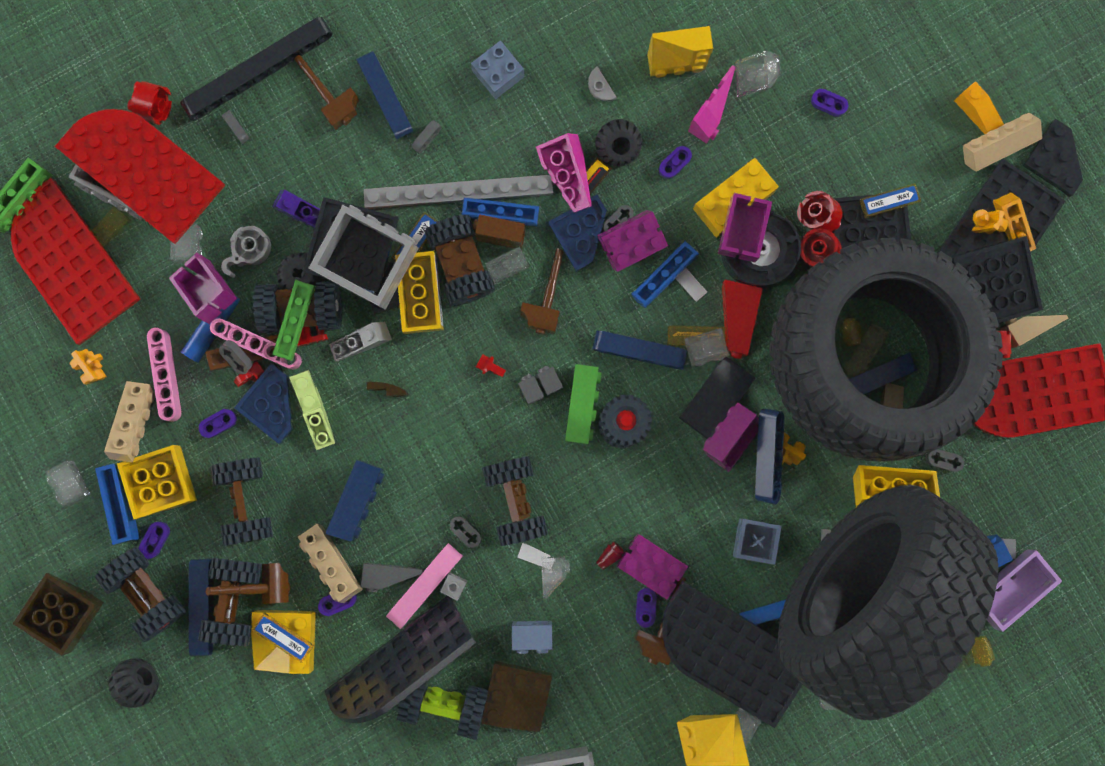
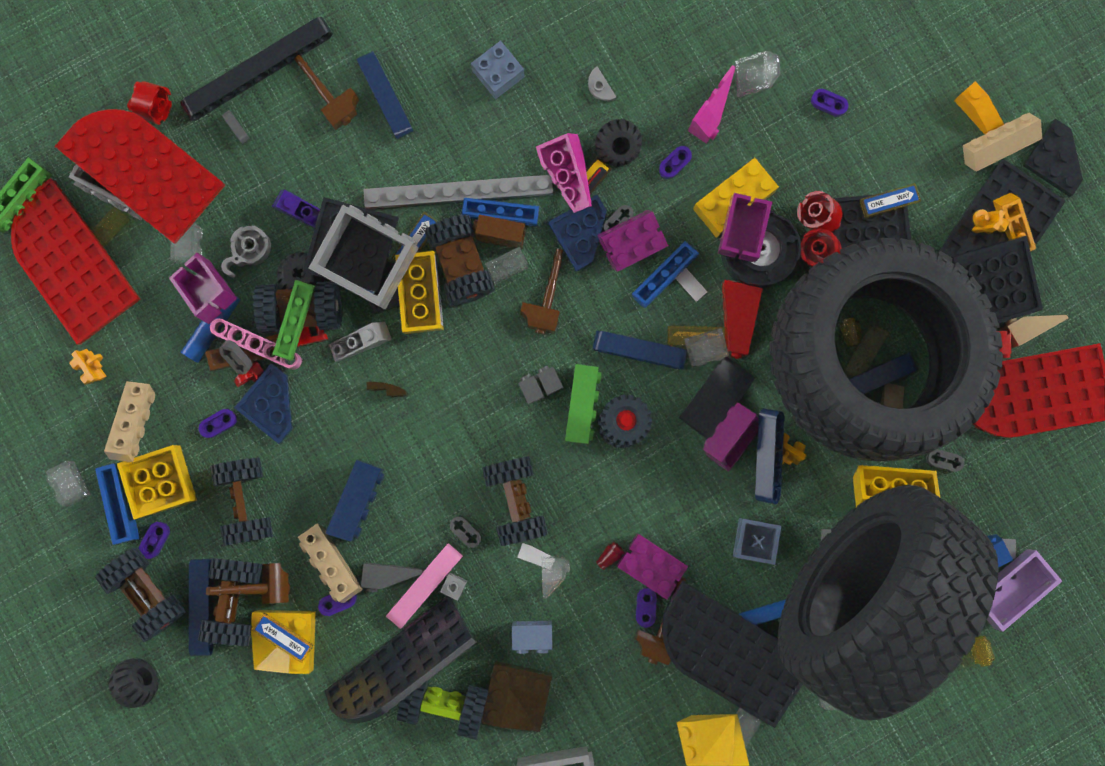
dark brown slope [13,573,104,656] -> none
bright pink beam [147,328,181,422] -> none
yellowish green slope [289,370,335,450] -> none
dark grey beam [412,120,442,154] -> none
red piece [476,354,506,377] -> none
yellow slope [647,26,713,78] -> none

